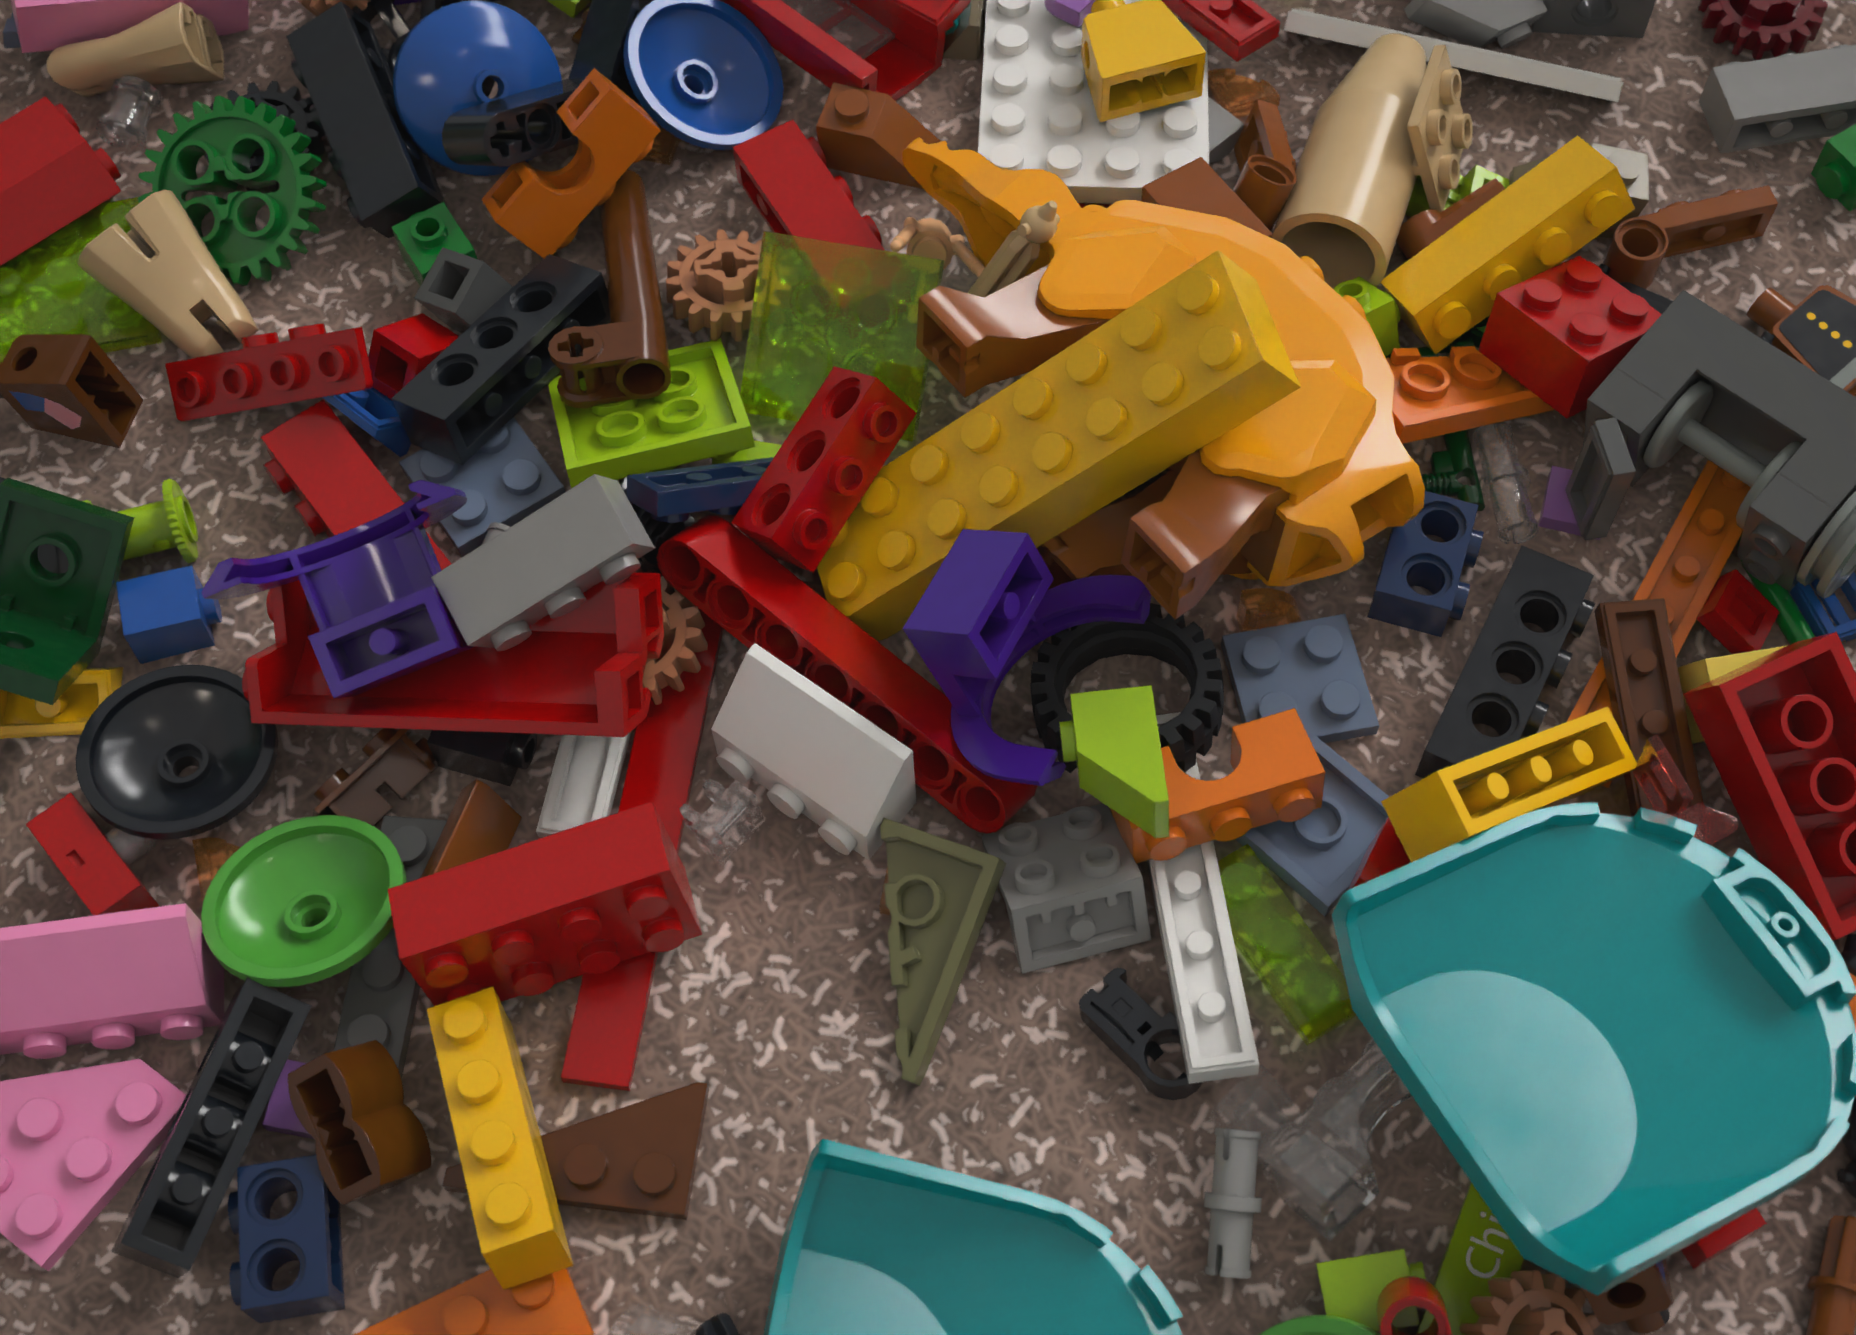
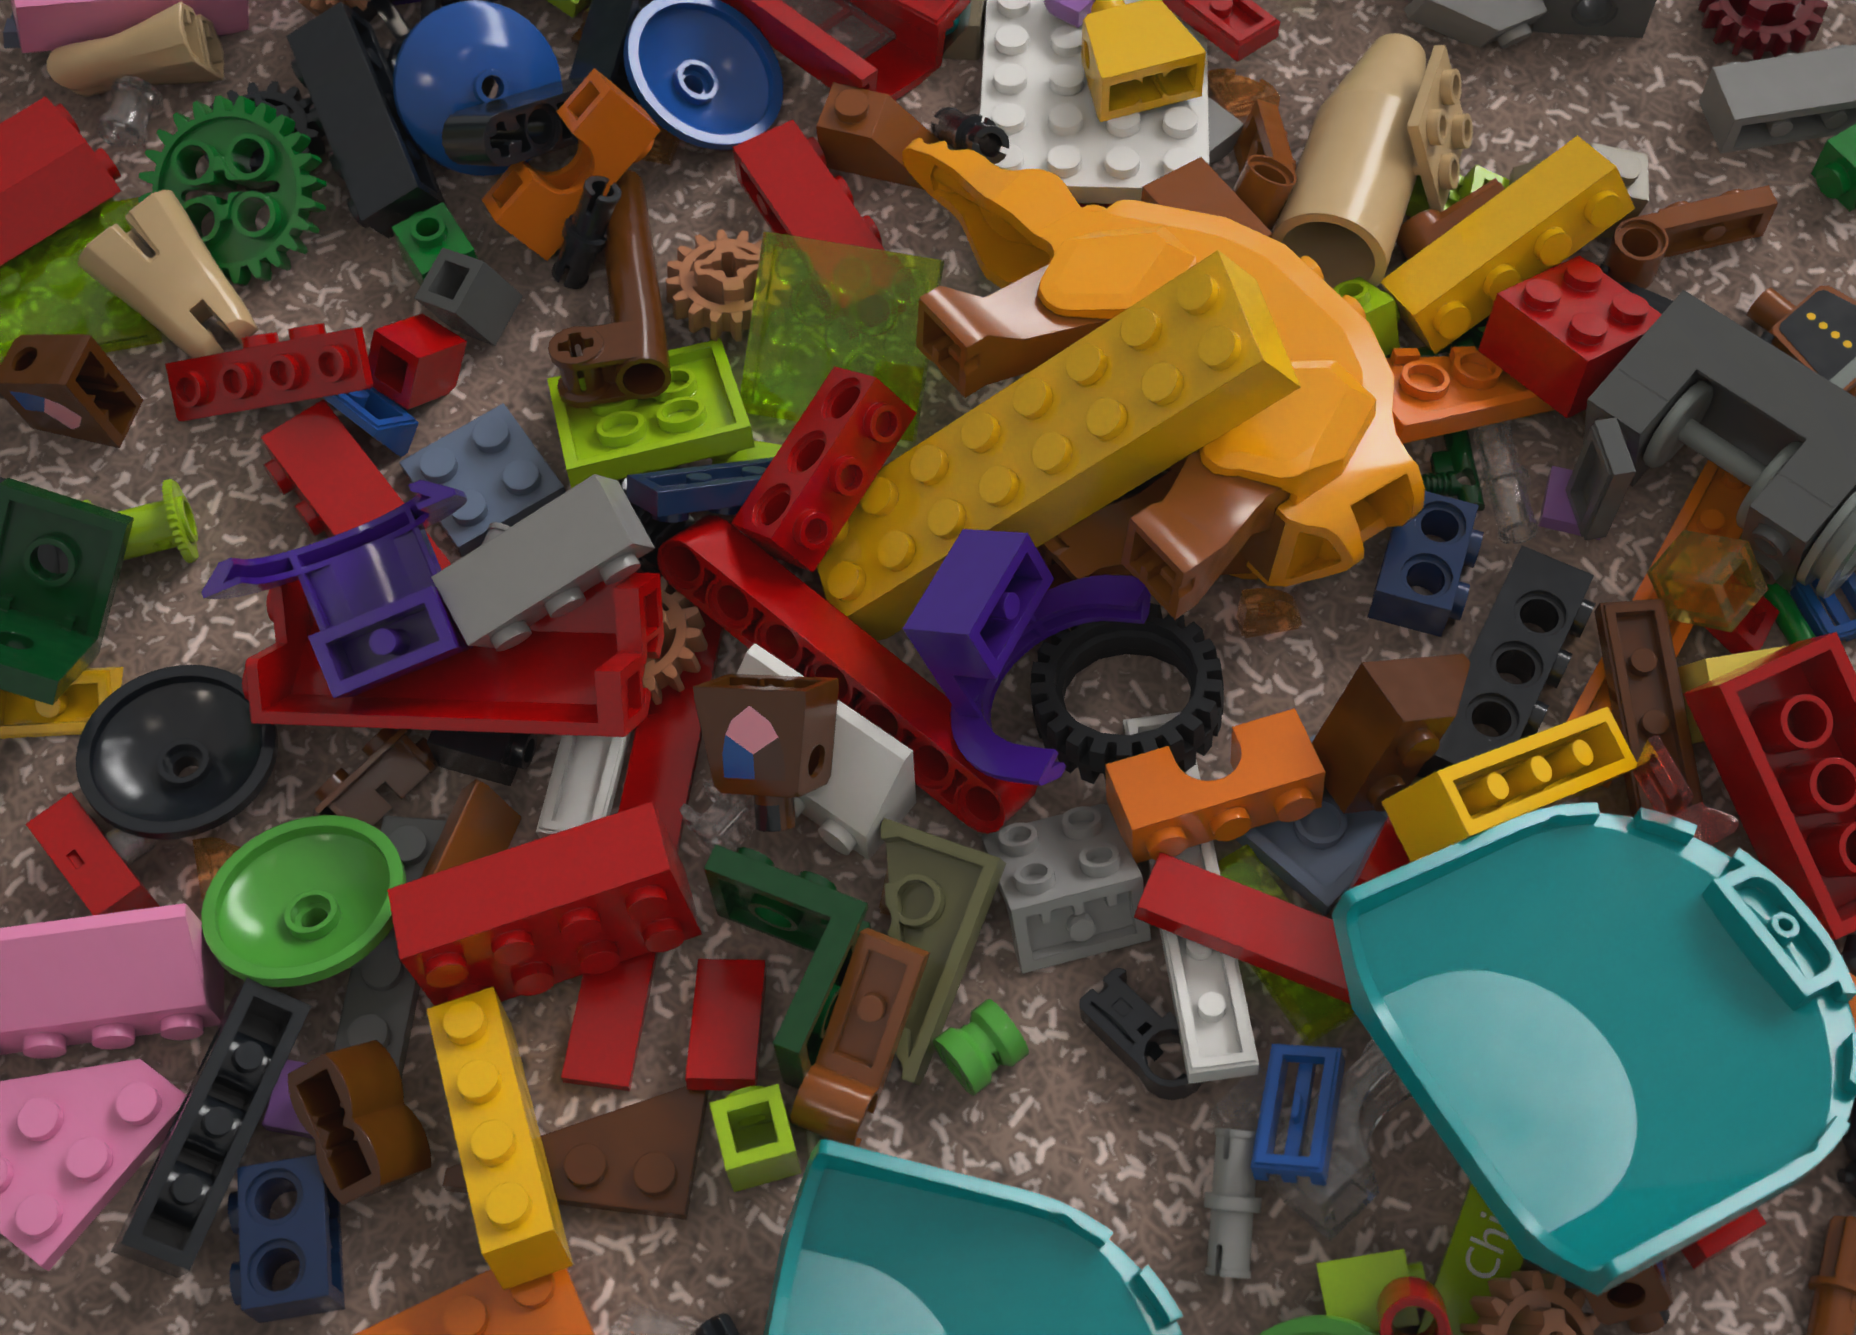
blue brick [116,565,222,664] -> none
black brick [391,254,610,465] -> none
light nougat plant [890,217,985,324] -> none
tan wheel [968,201,1060,297] -> none
lime slope [1059,685,1169,838] -> none
sand blue plate [1221,614,1379,743] -> none
white tile [1284,8,1624,102] -> none
none -> black pin [551,176,622,289]
none -> red tile [685,959,767,1091]
none -> reddish brown torso [693,674,839,832]
none -> dark green bracket [704,844,871,1089]
none -> lime brick [709,1083,802,1192]
none -> dark orange plate [790,928,930,1147]
none -> black pin [931,107,1010,164]
none -> bright green wheel [933,999,1029,1096]
none -> red tile [1134,852,1351,1004]
none -> blue tile [1250,1044,1345,1186]
none -> reddish brown slope [1312,653,1471,814]
none -> clear yellow brick [1647,530,1768,632]

